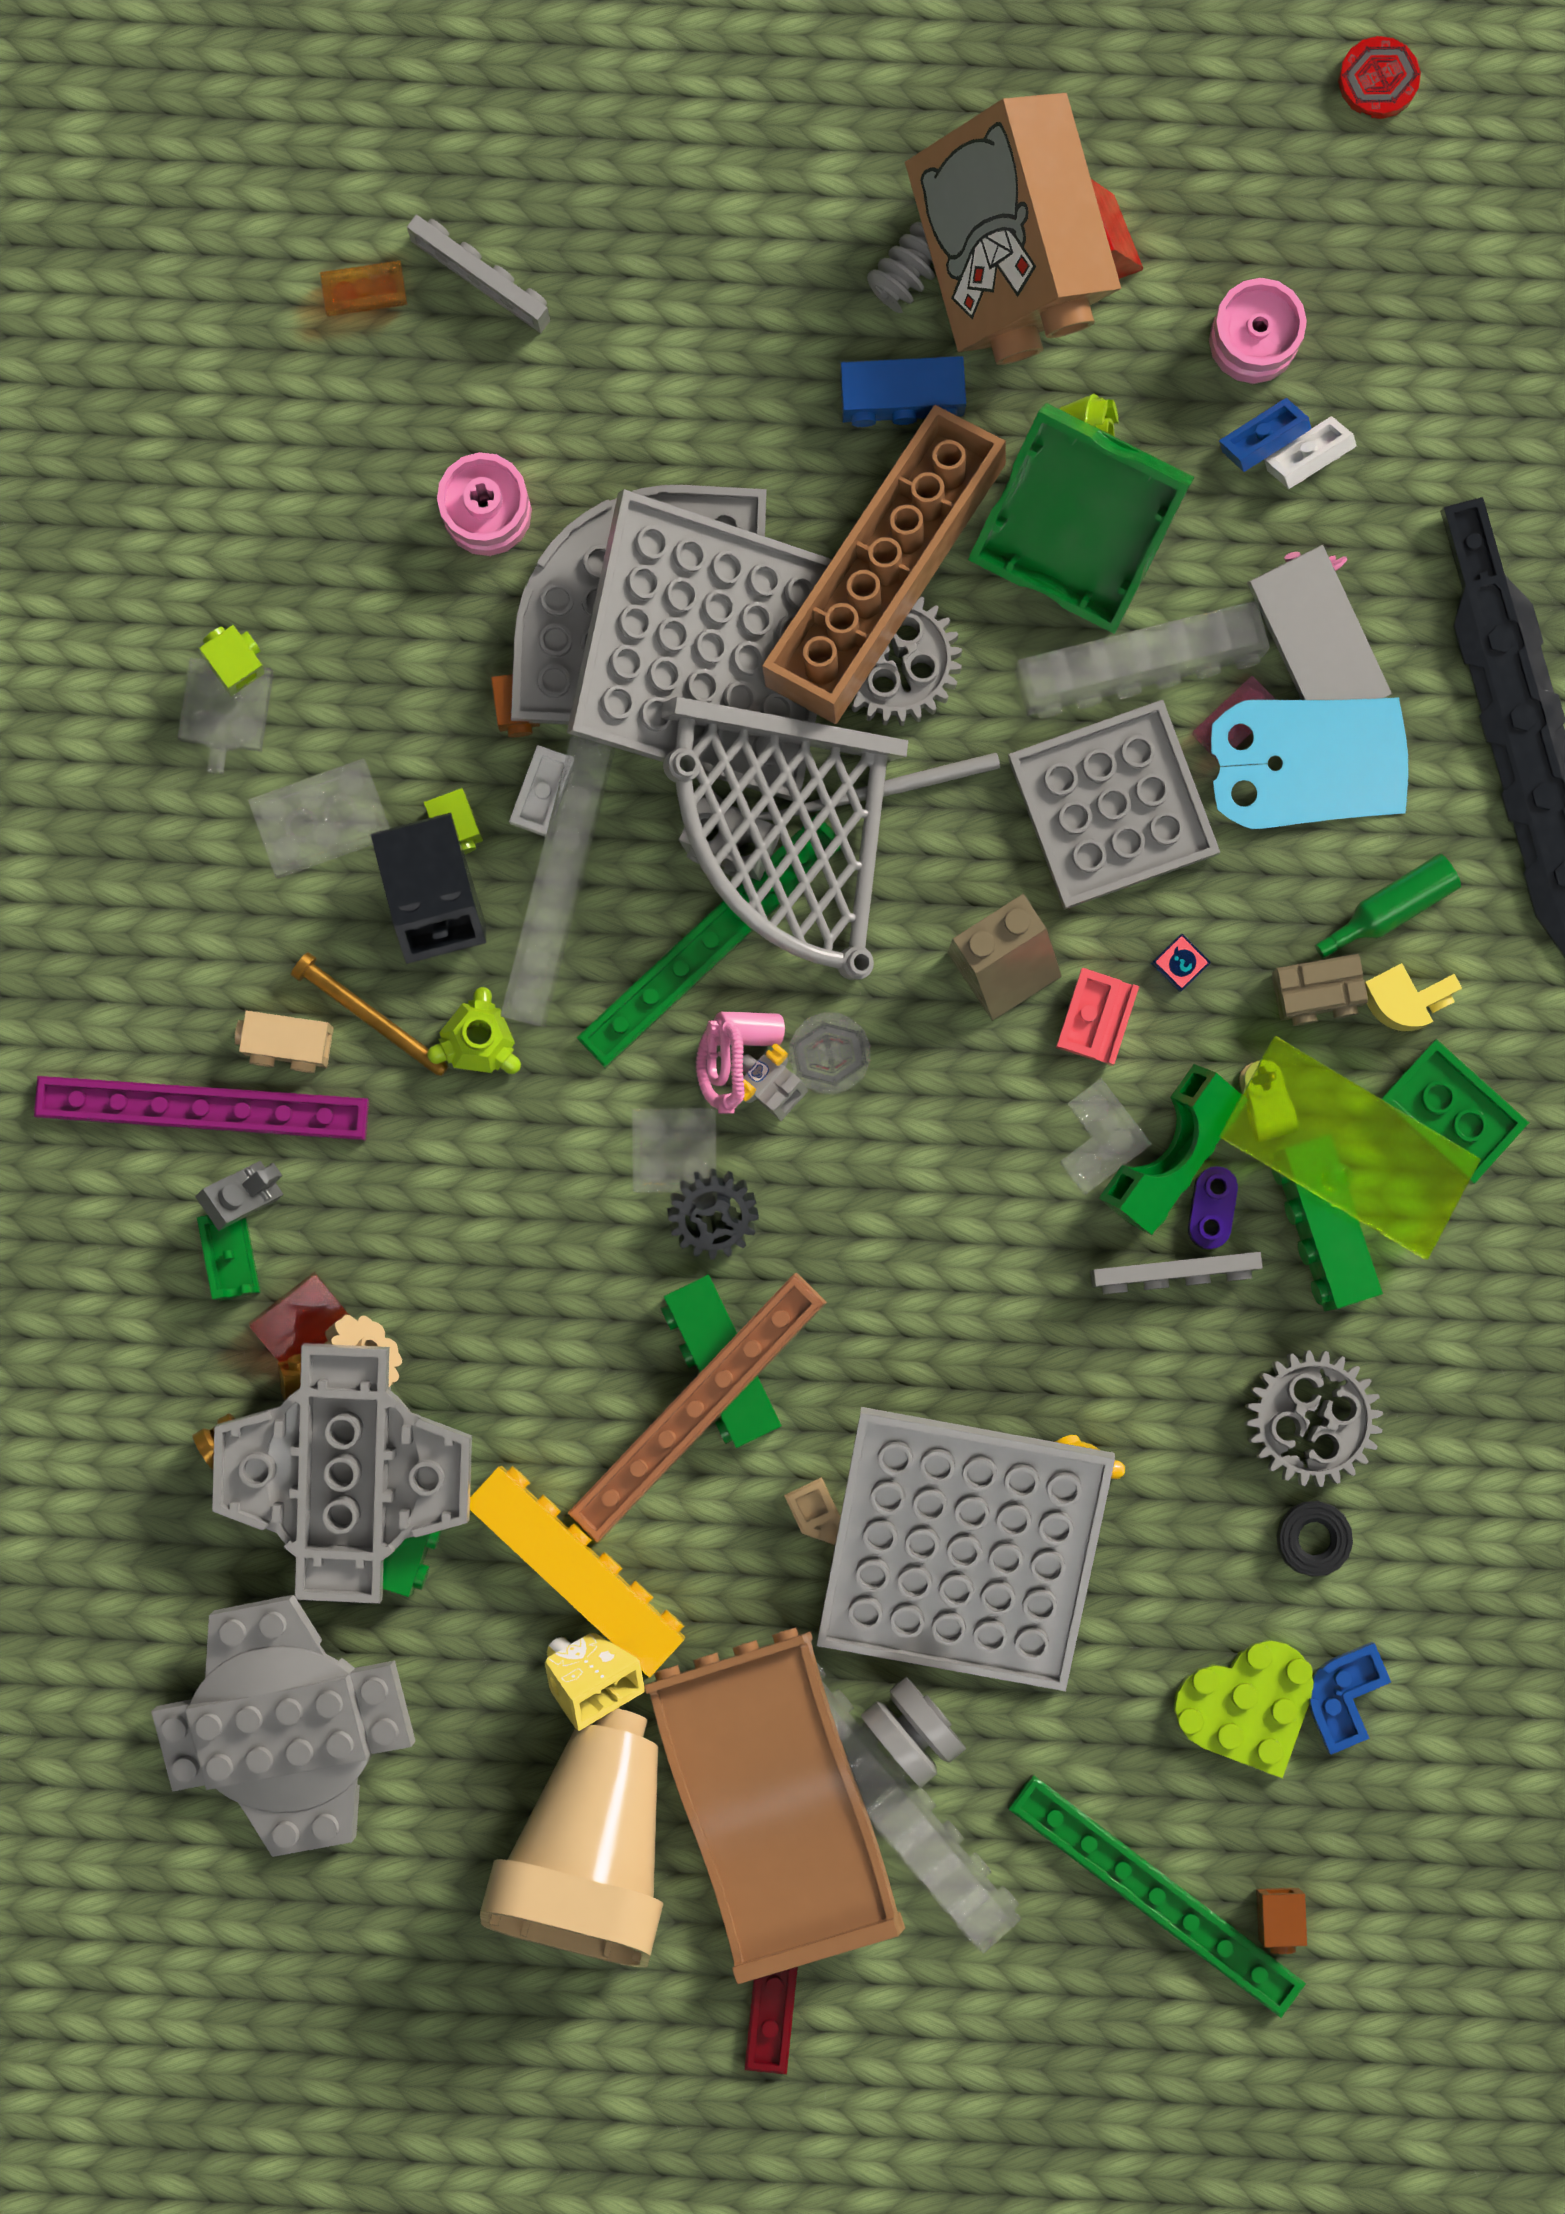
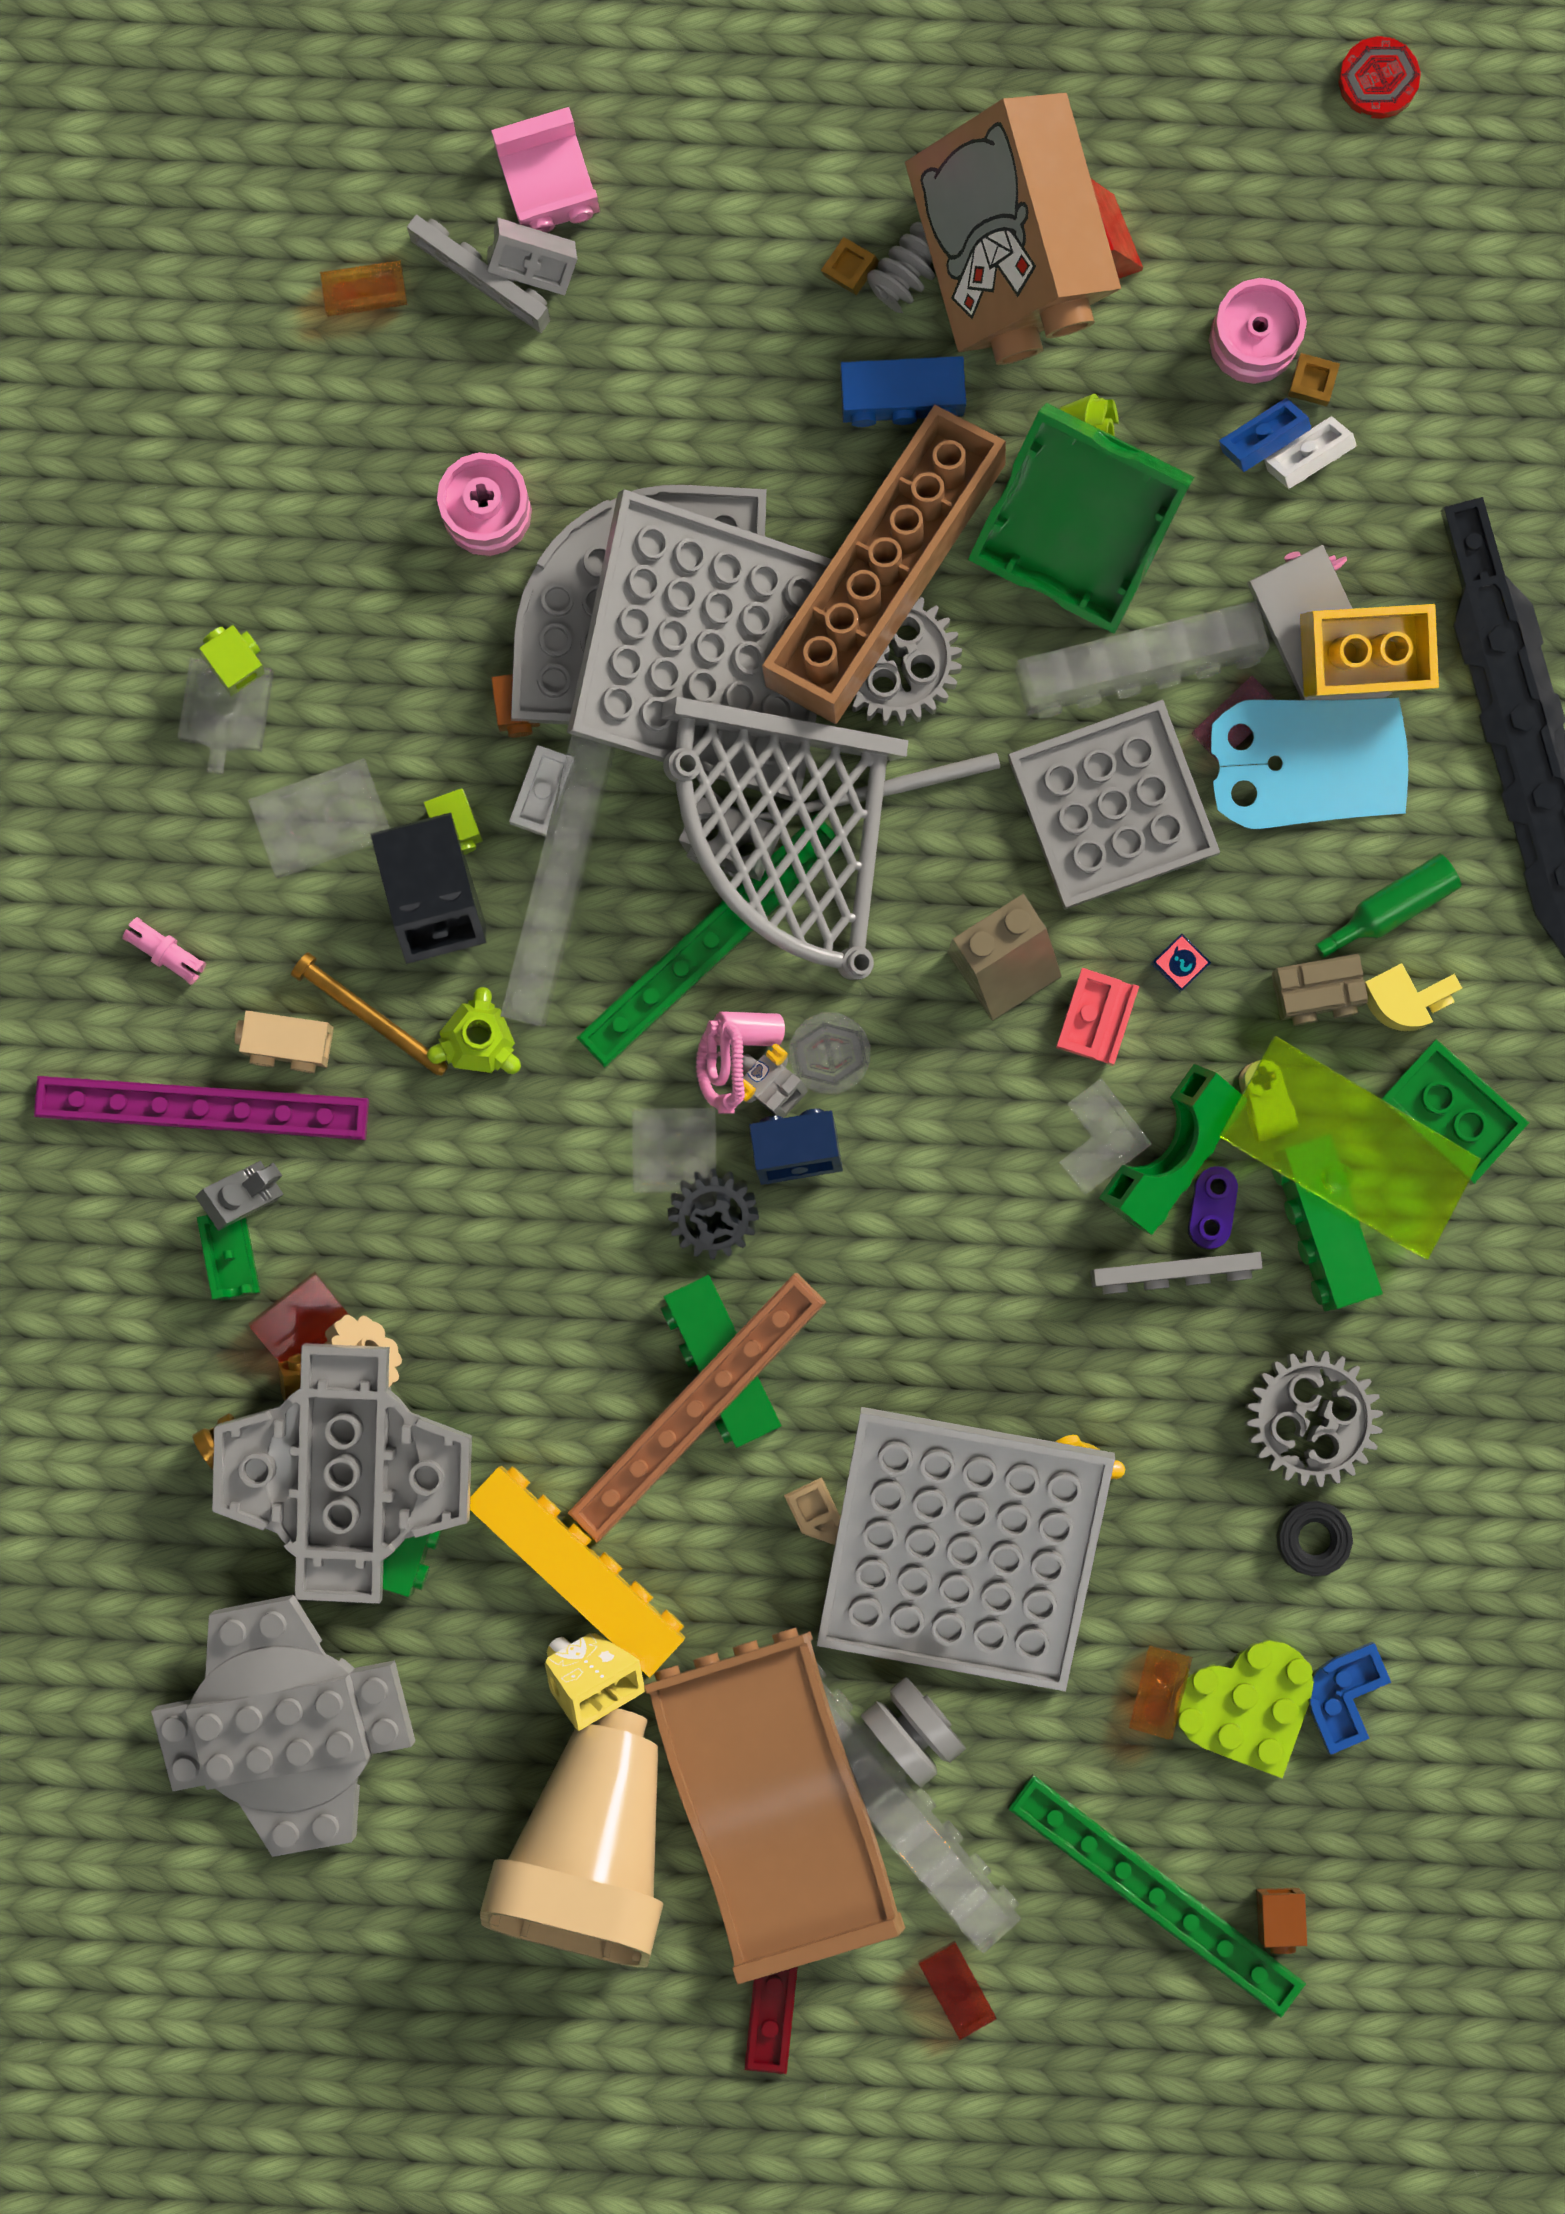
none -> bright pink pin [122,917,206,985]
none -> light grey hinge [487,217,578,296]
none -> bright pink panel [491,107,600,233]
none -> dark blue brick [750,1109,843,1185]
none -> pearl gold plate [821,237,879,296]
none -> clear red plate [918,1941,997,2040]
none -> clear orange plate [1129,1645,1193,1740]
none -> pearl gold plate [1288,353,1340,407]
none -> yellow brick [1300,604,1439,697]

